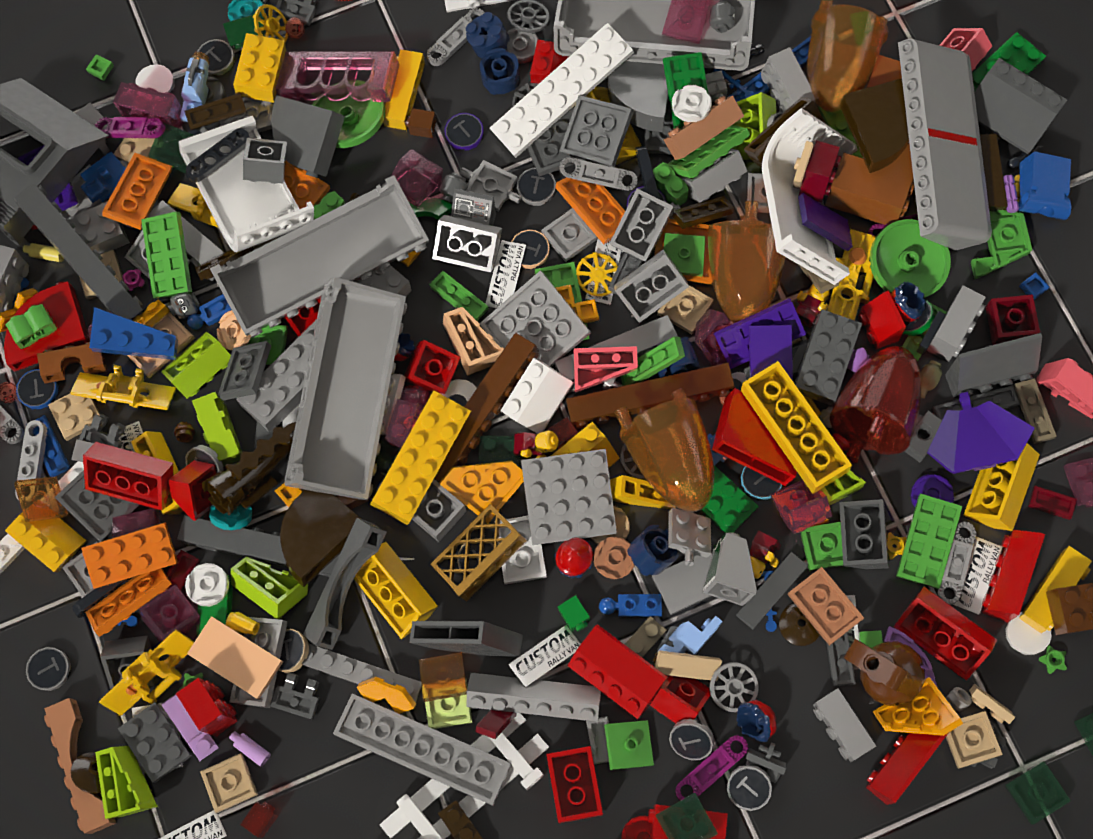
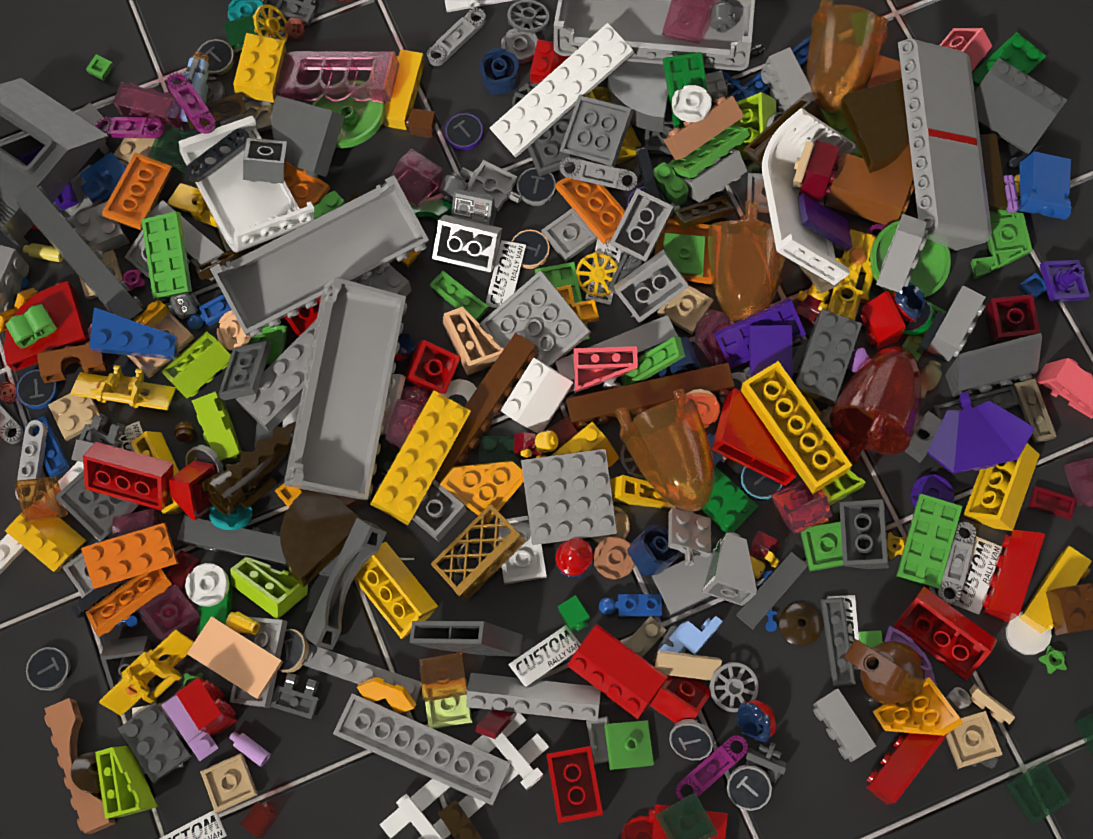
white tile [136,64,175,101] -> none
dark blue brick [466,12,510,59] -> none
nougat plate [787,567,864,646] -> none
none -> magenta plate [167,72,216,134]
none -> tile [678,389,720,429]
none -> light grey brick [876,214,928,293]
none -> dark purple plate [1040,260,1090,302]

